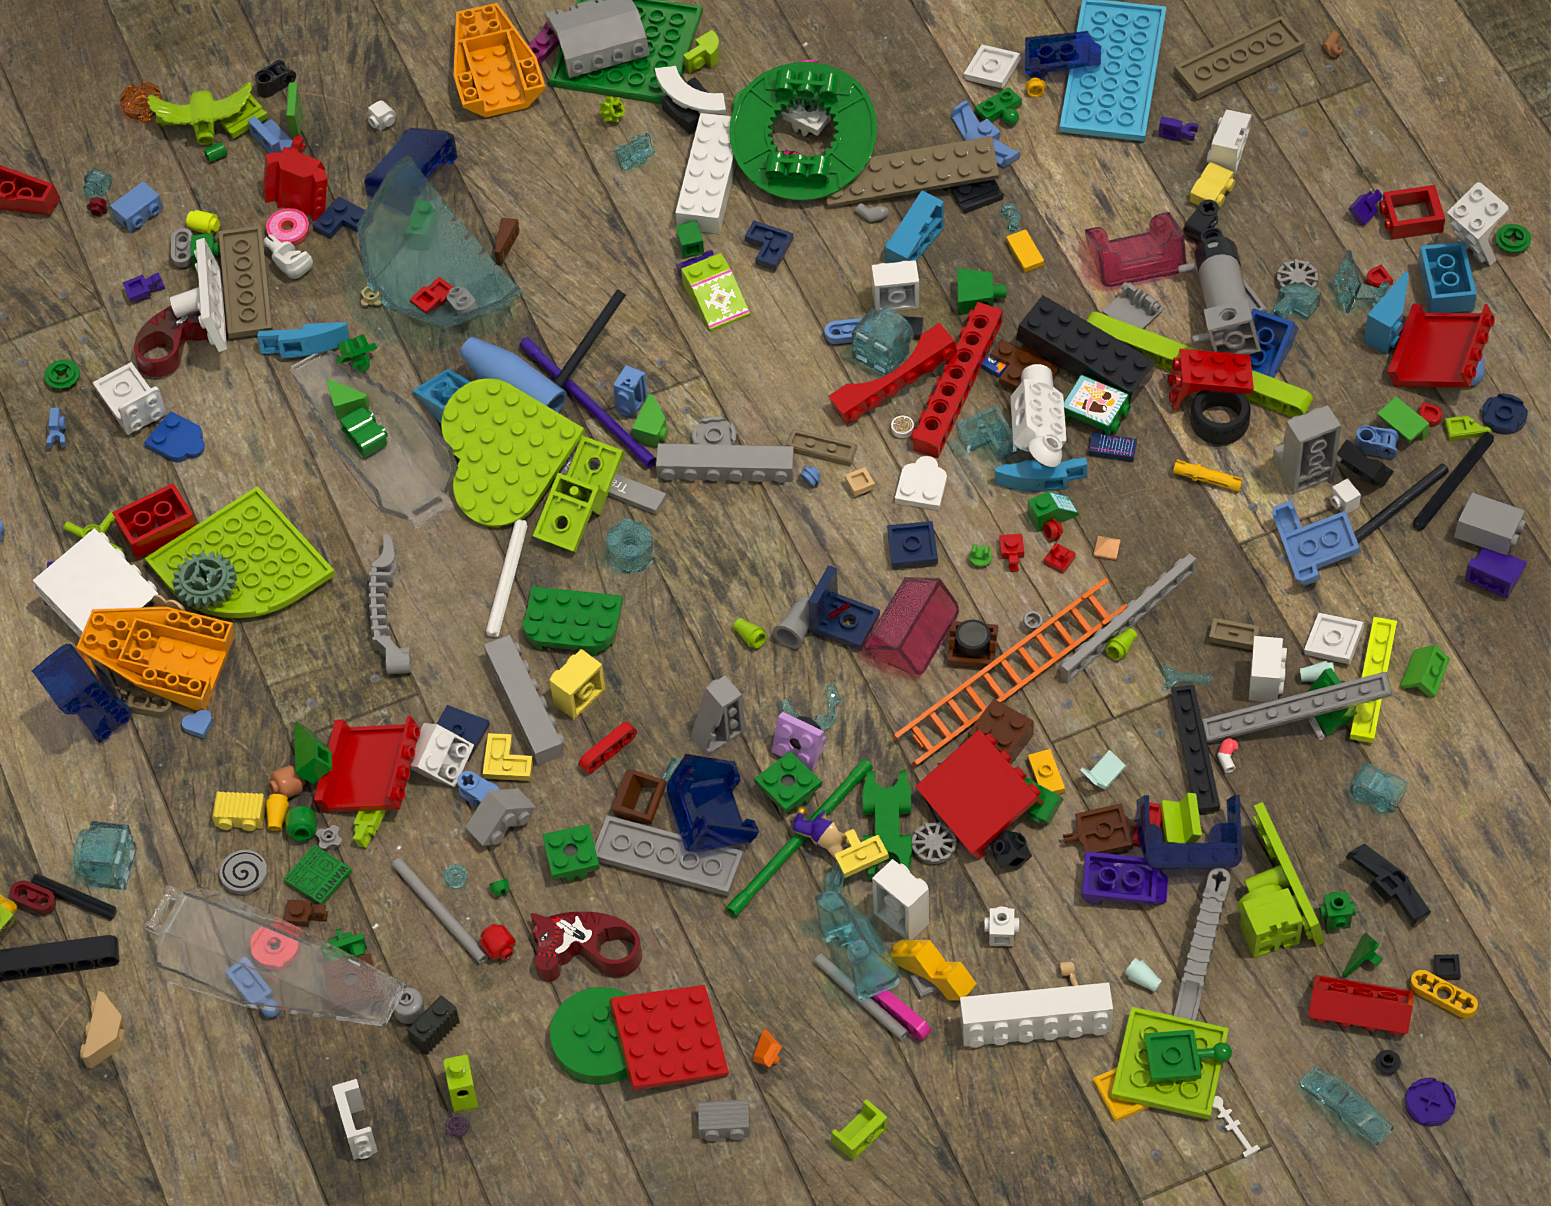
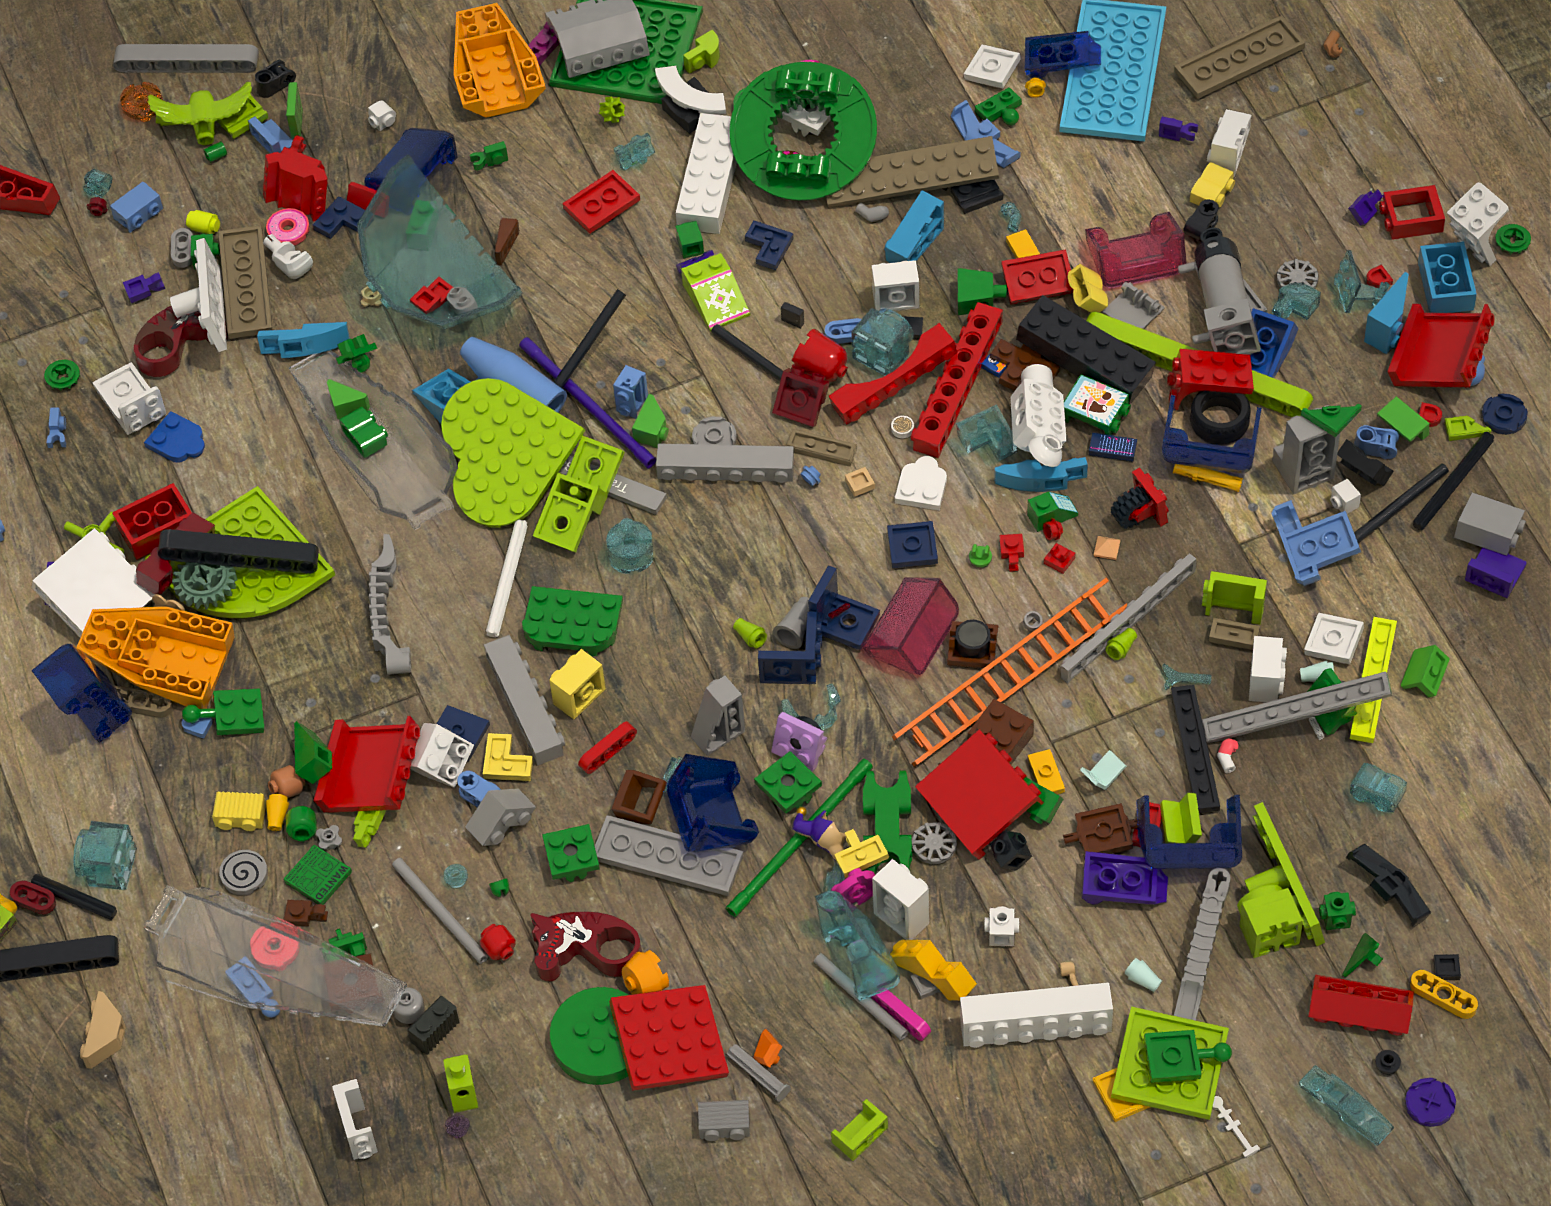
none -> light grey beam [113,44,259,73]
none -> dark red arch [136,512,215,595]
none -> black beam [157,529,319,574]
none -> green plate [182,689,264,735]
none -> red tile [347,182,390,217]
none -> green plate [470,141,508,171]
none -> red plate [562,170,640,234]
none -> light orange cone [622,950,669,995]
none -> black piece [711,324,783,382]
none -> light grey axle [727,1044,791,1102]
none -> dark blue bracket [758,612,822,684]
none -> dark red plate [772,366,830,427]
none -> black tile [781,302,804,329]
none -> red cylinder [792,329,848,383]
none -> dark pink plate [831,868,875,909]
none -> red plate [1001,249,1074,305]
none -> light yellow brick [1068,264,1108,313]
none -> plate [1110,467,1169,529]
none -> clear blue windscreen [1162,395,1262,473]
none -> lime panel [1202,571,1267,625]
none -> green tile [1301,404,1362,438]

